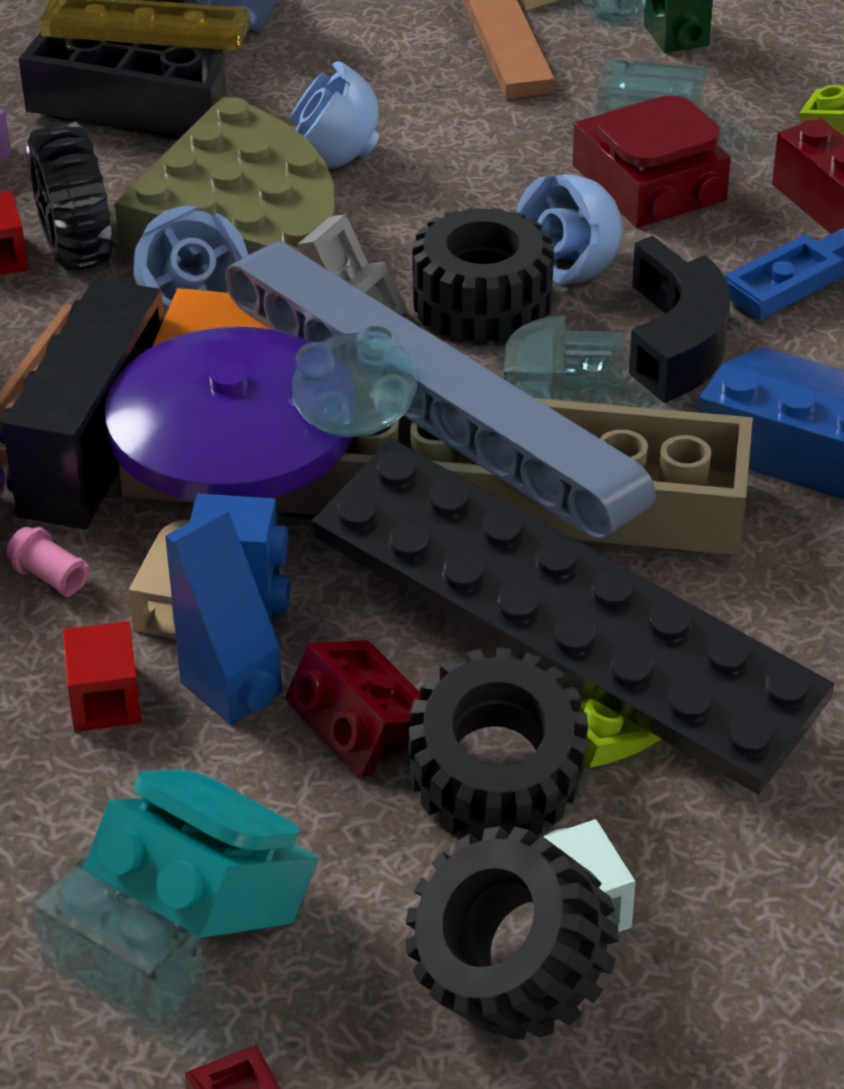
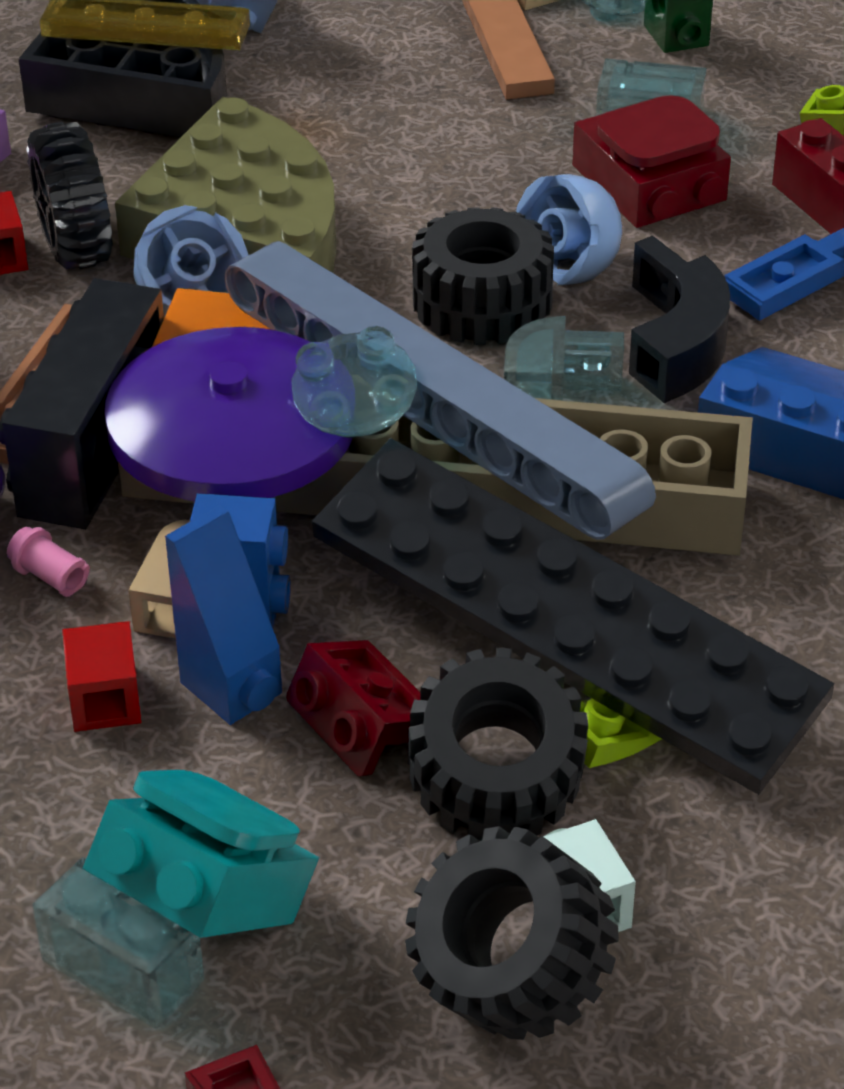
light blue cylinder [289,61,379,169] -> none
light grey slope [297,214,407,316] -> none

